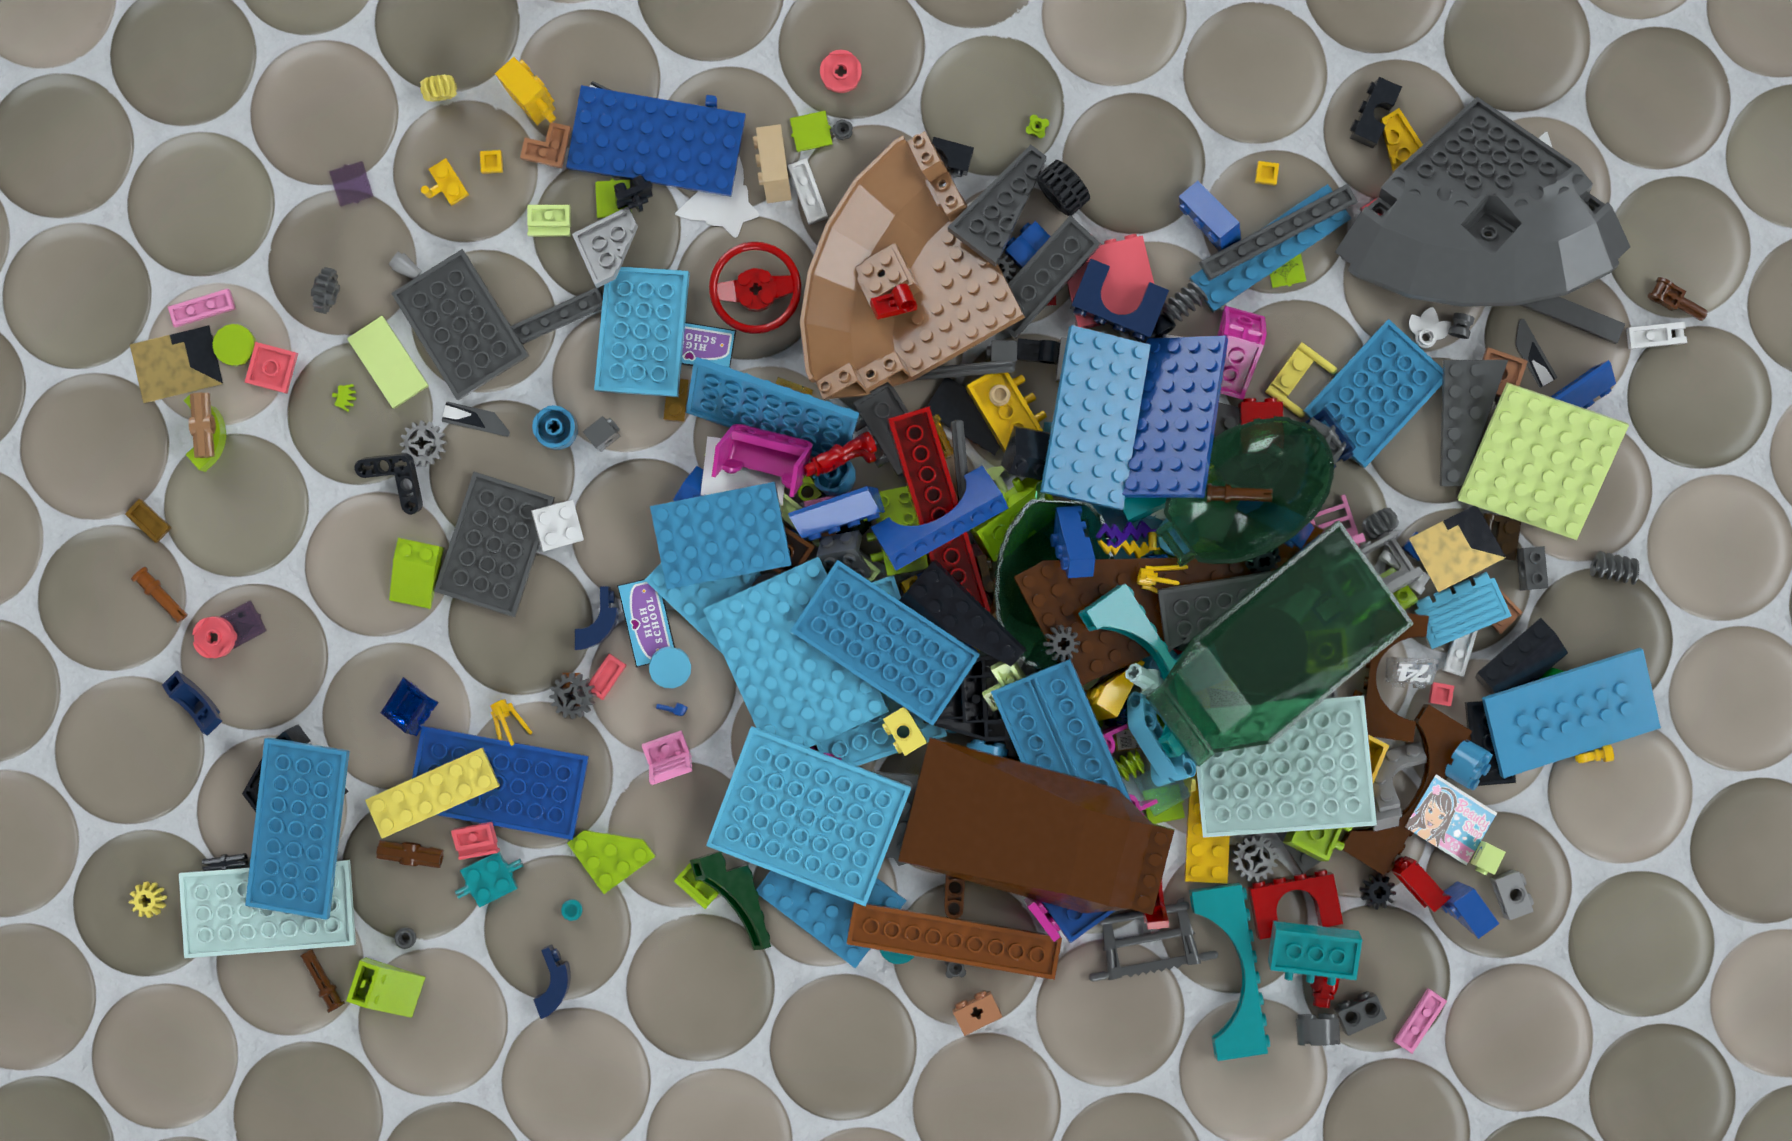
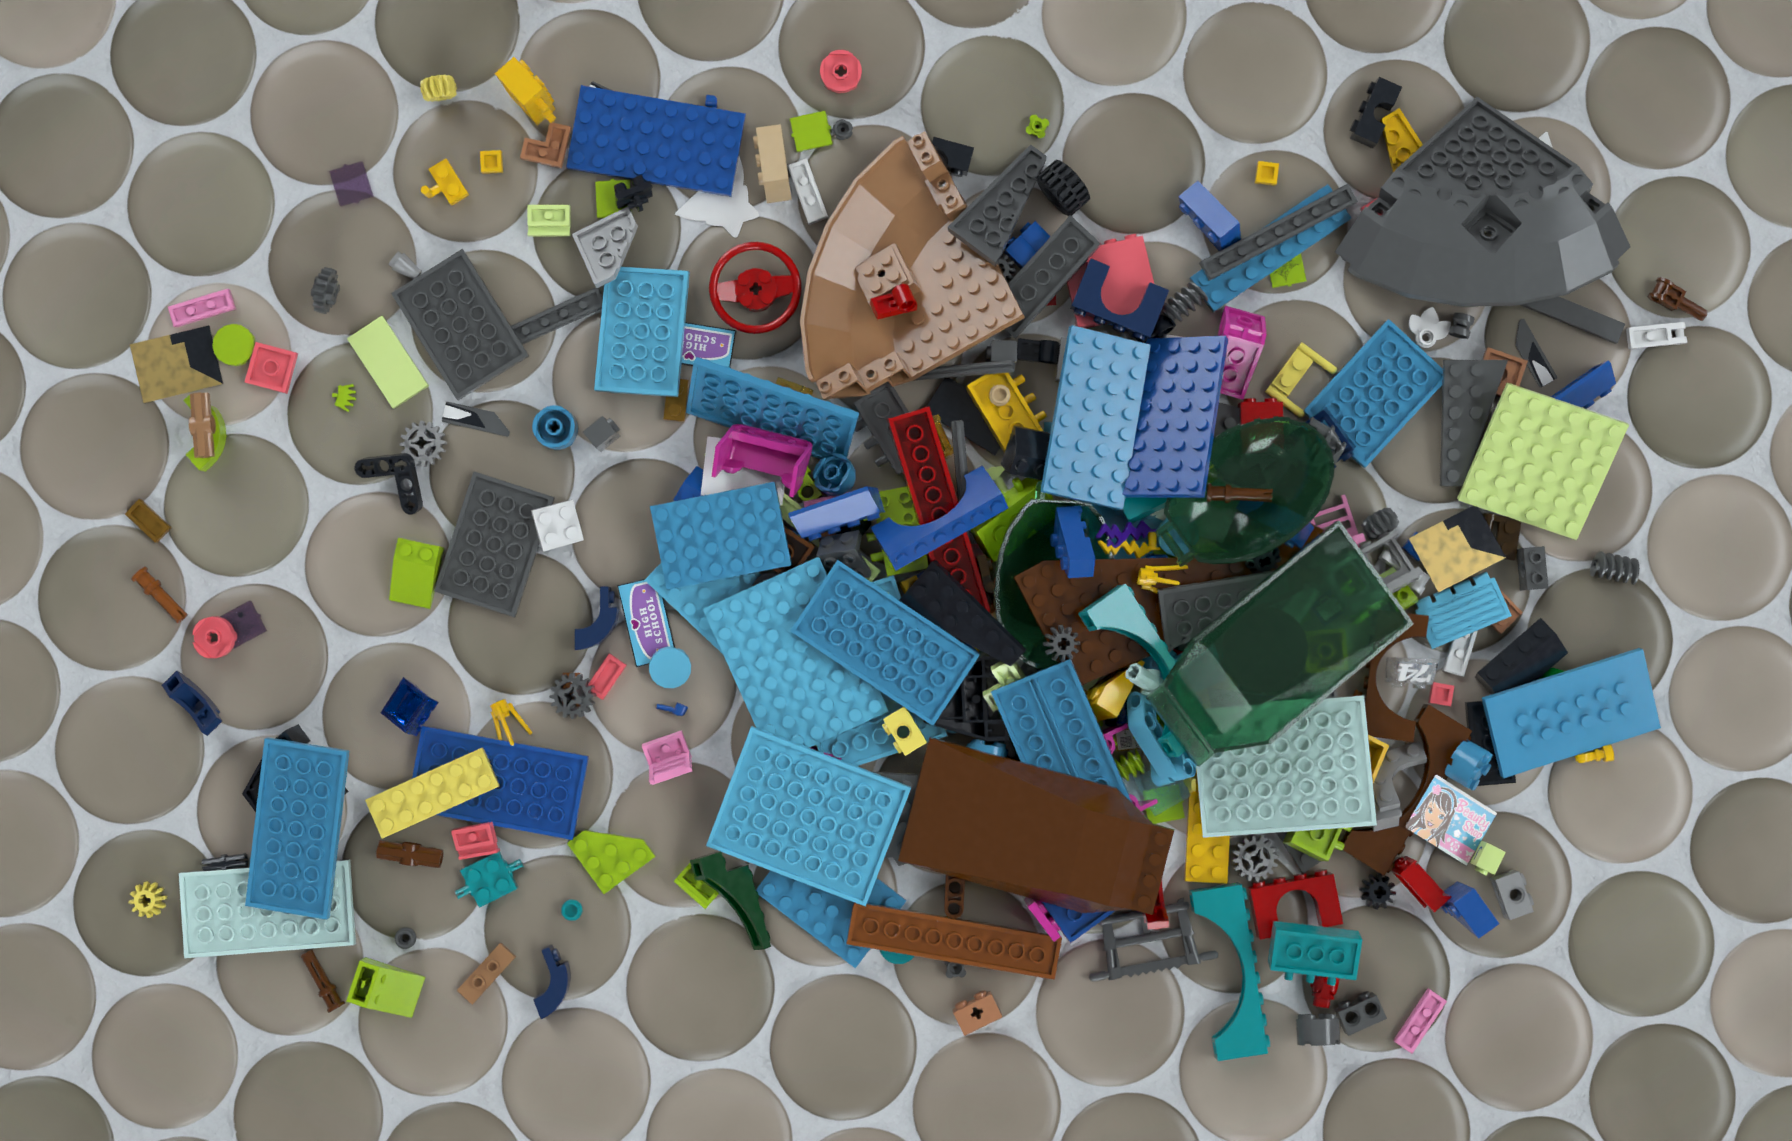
red piece [804,431,877,477] -> none
none -> medium nougat plate [457,943,516,1005]

